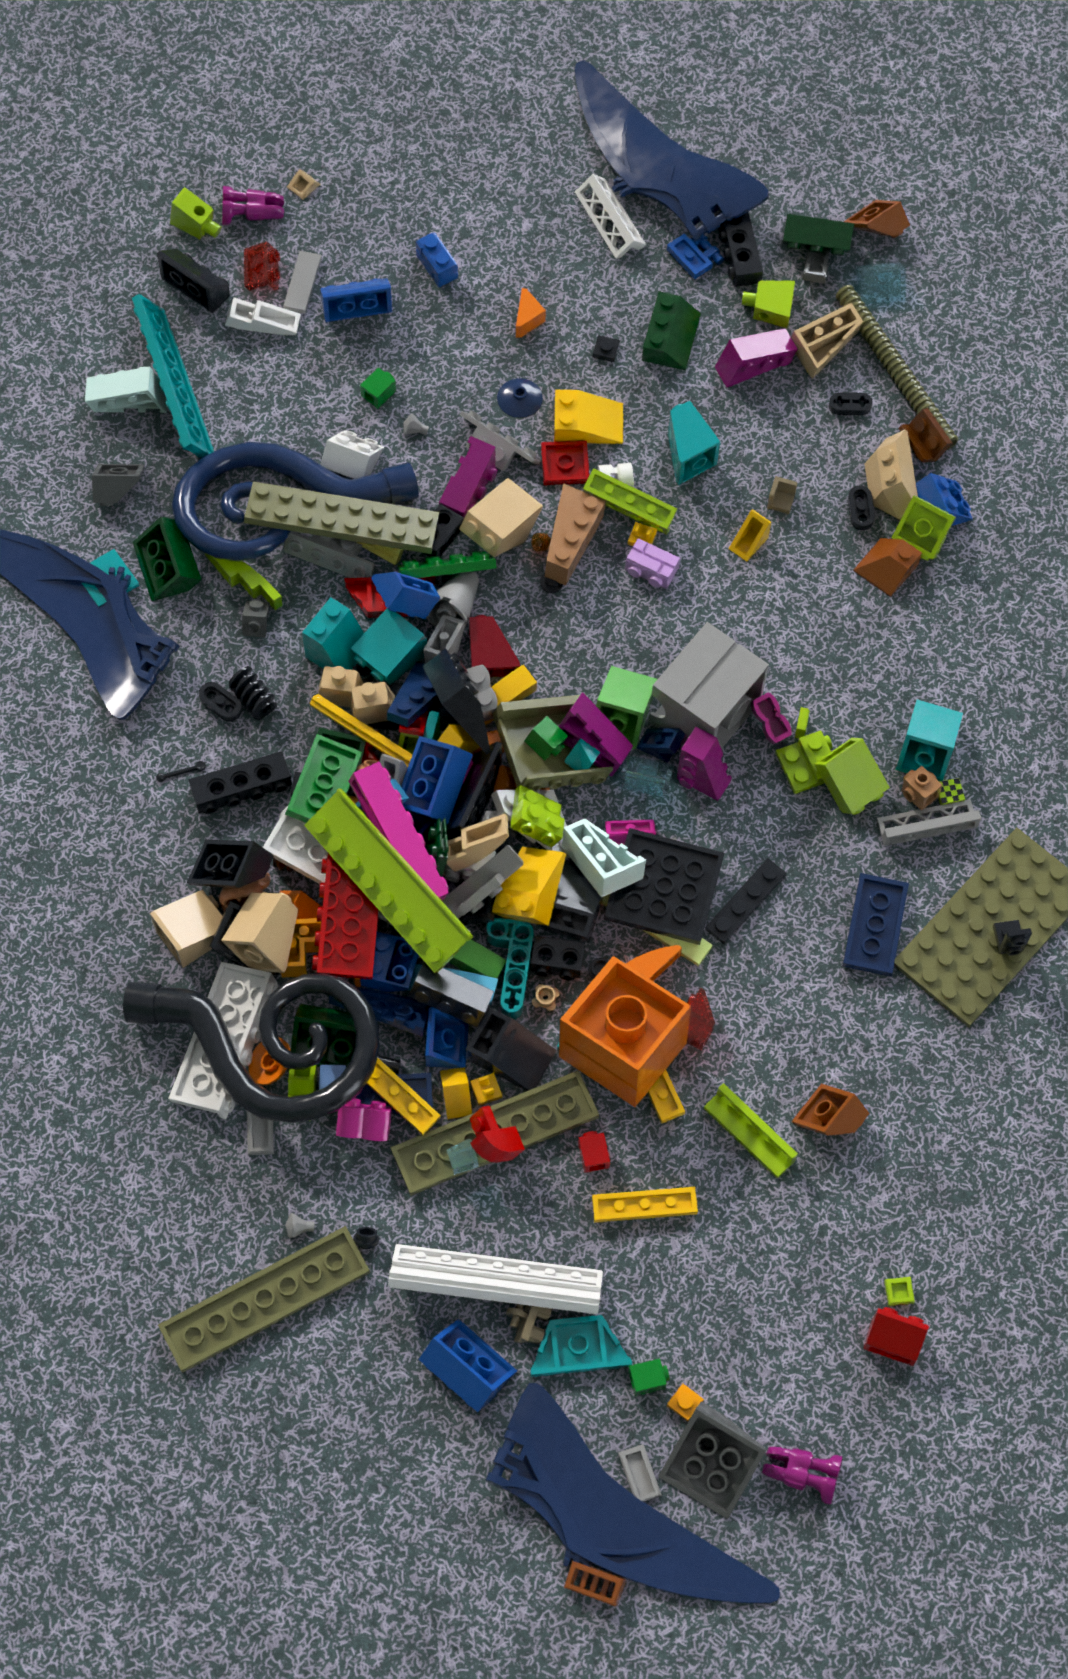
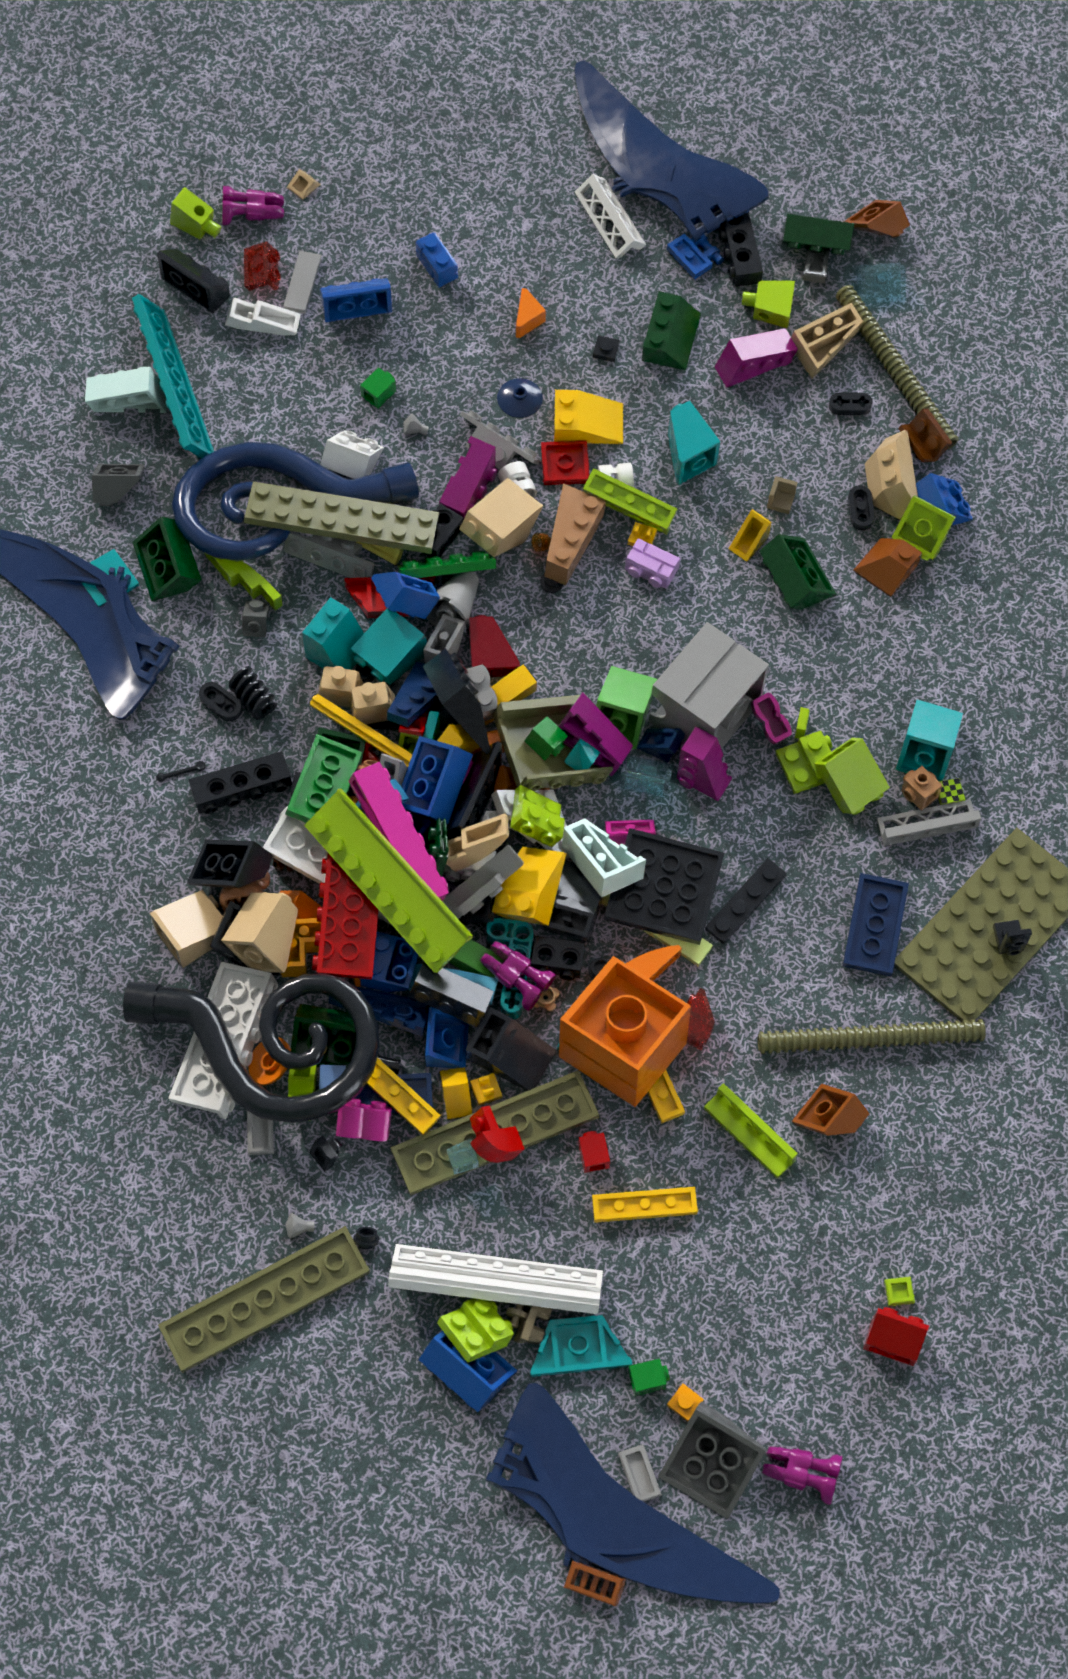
none -> black tile [309,1136,343,1172]
none -> lime plate [437,1298,514,1363]
none -> magenta piece [480,941,556,1011]
none -> white wheel [498,461,537,498]
none -> olive piece [758,1019,986,1054]
none -> dark green slope [759,534,837,609]

